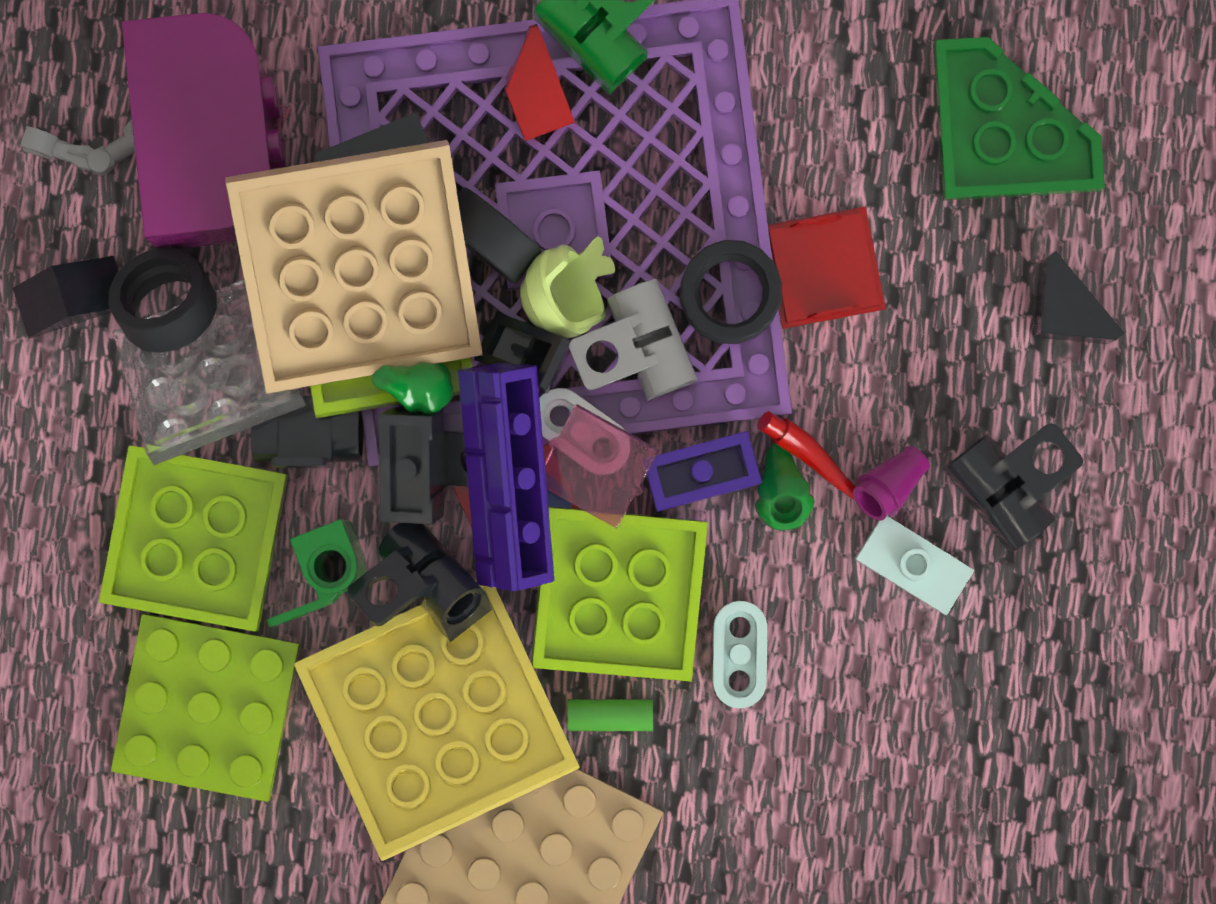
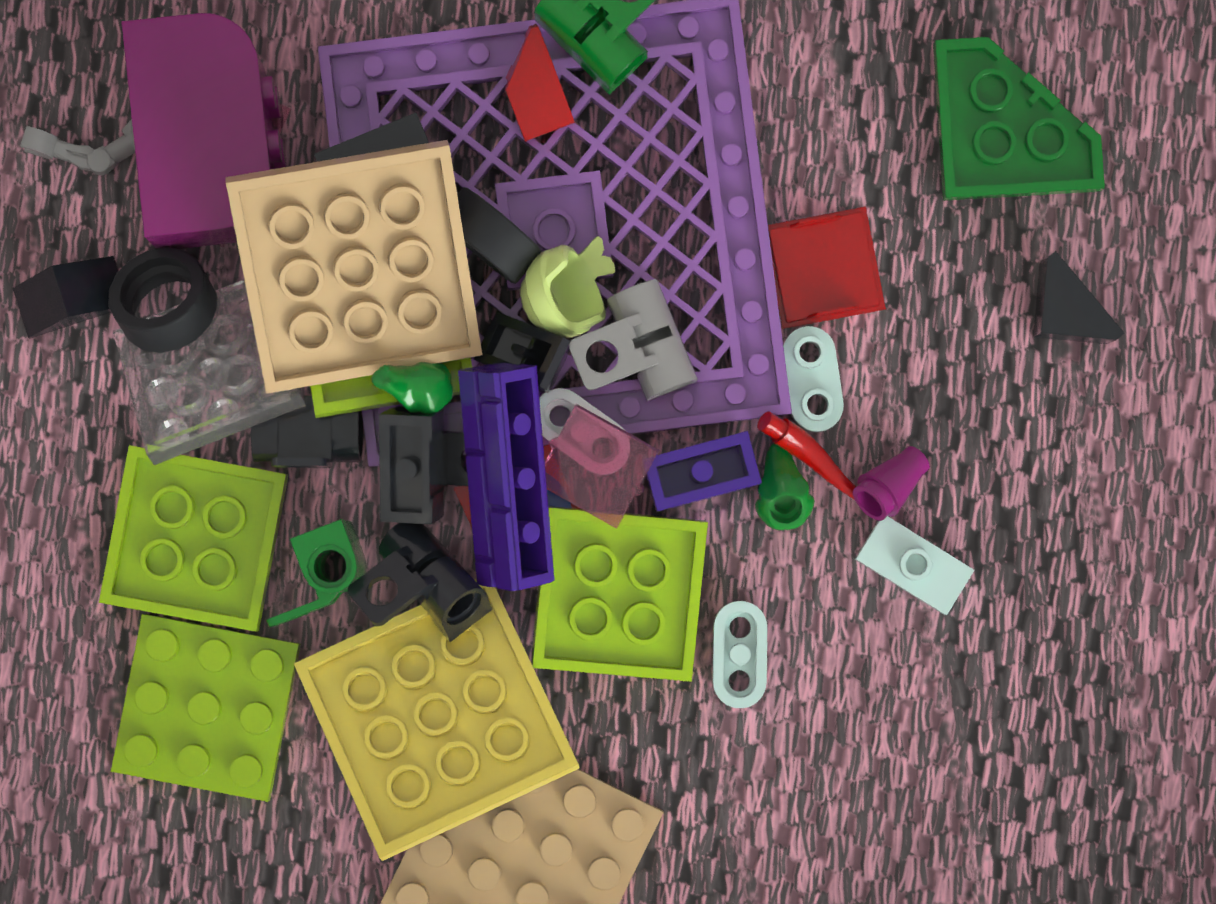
bright green hinge [567,699,653,731] -> none
black tyre [680,240,782,344] -> none
black piece [942,423,1083,551] -> none
none -> light aqua plate [783,326,844,432]

